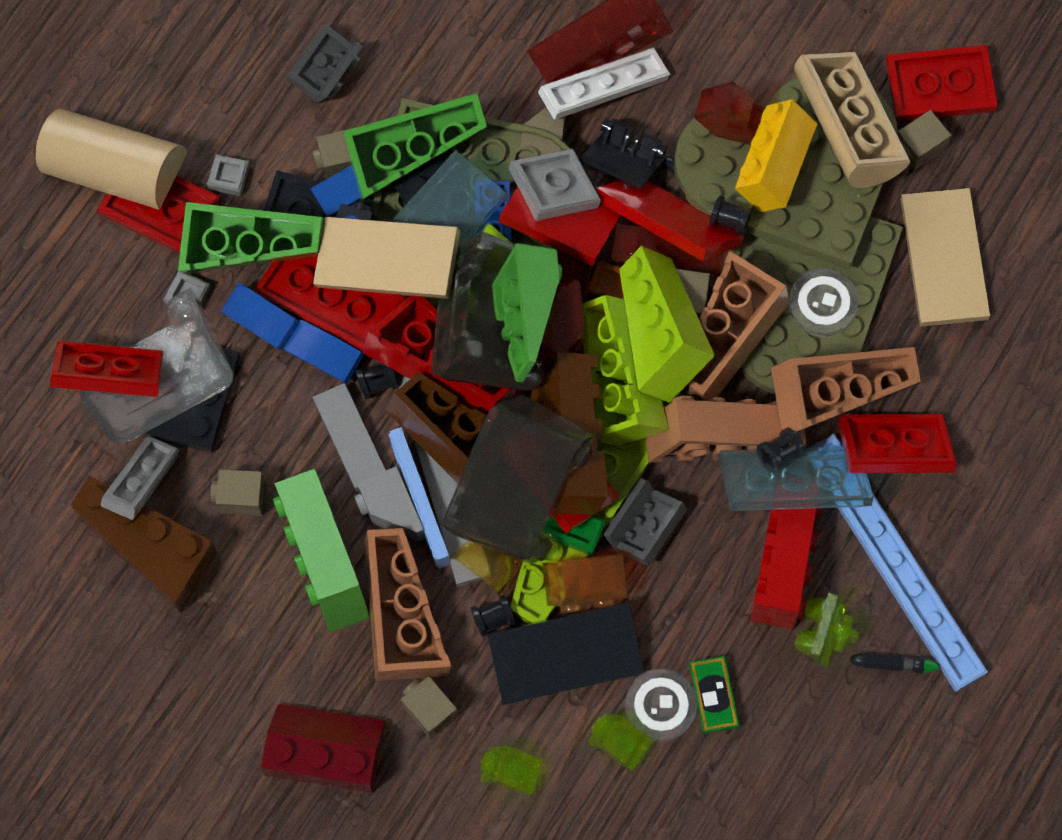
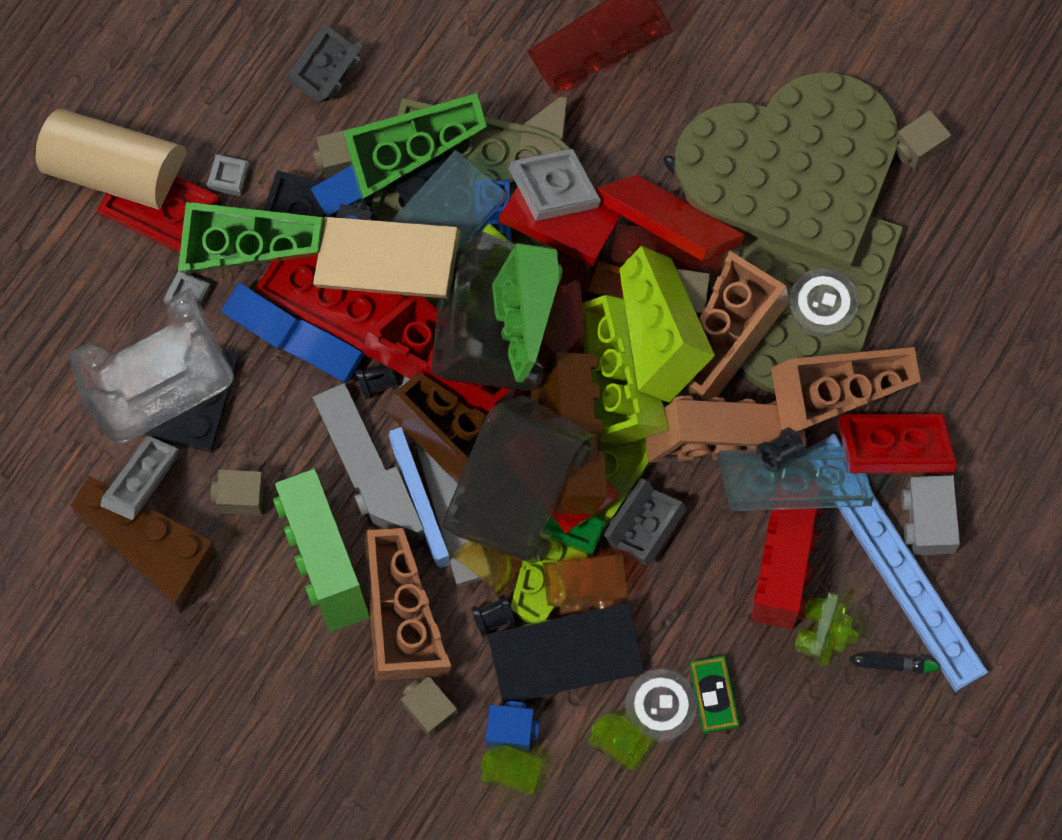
red tile [50,341,163,397] -> none
dark red slope [260,704,385,793] -> none
white tile [538,48,670,120] -> none
black hinge [580,118,667,189] -> none
clear red slope [695,81,765,145] -> none
black bush [709,195,753,236] -> none
yellow brick [735,99,817,213] -> none
tan brick [794,52,911,188] -> none
red plate [885,45,998,122] -> none
tan tile [900,188,990,327] -> none
none -> blue brick [486,701,540,752]
none -> light grey brick [901,476,960,555]

